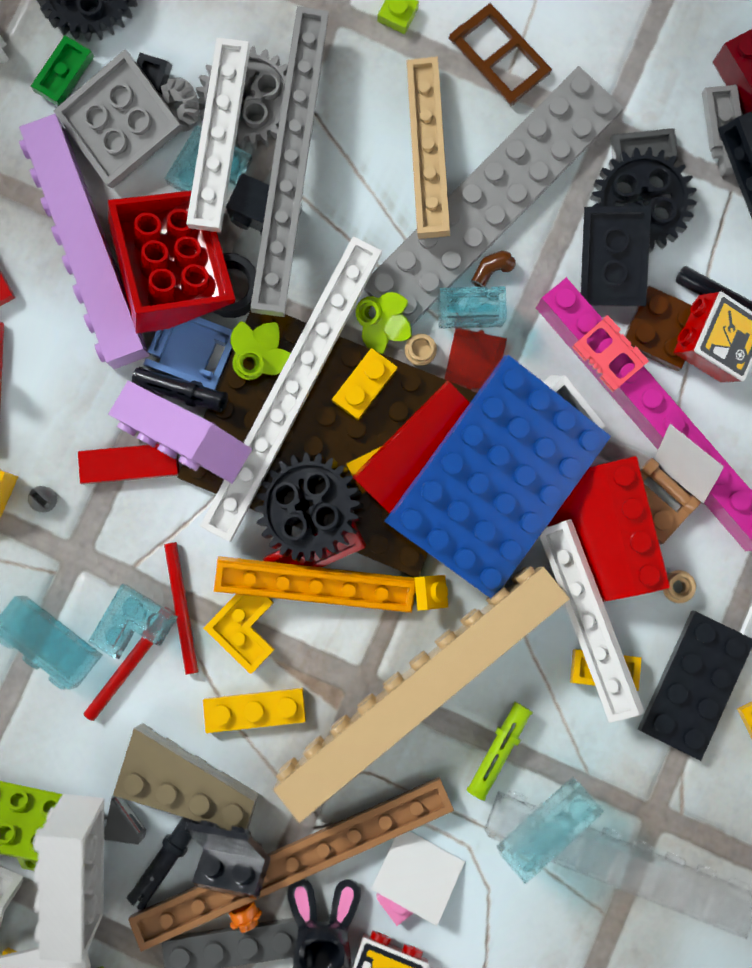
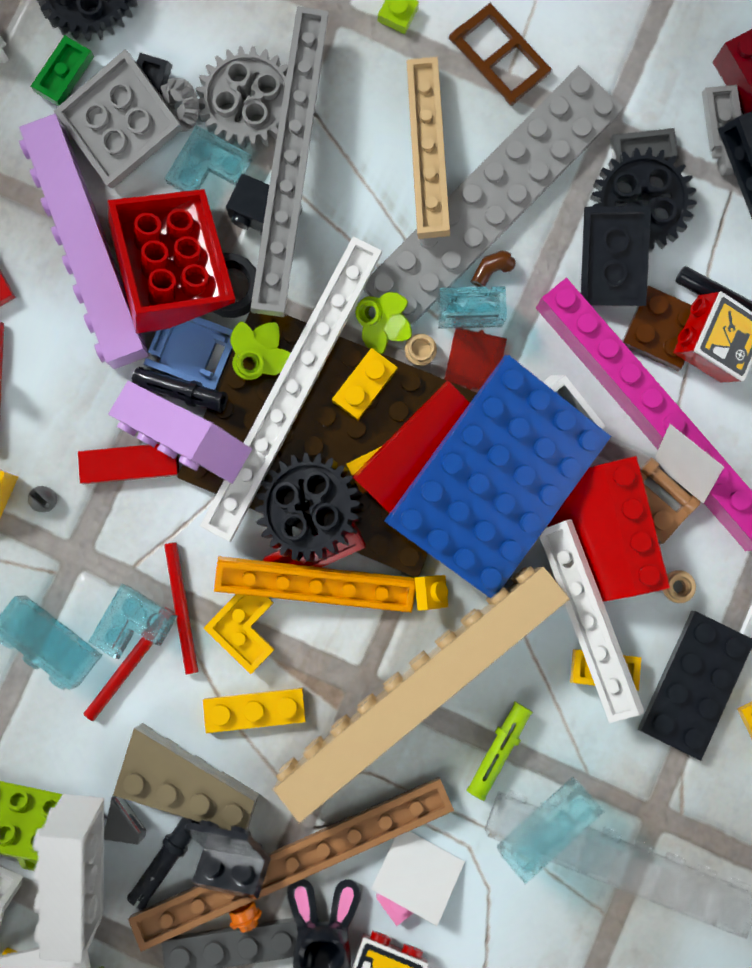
white plate [186,38,250,232] -> none
coral piece [572,315,649,393] -> none

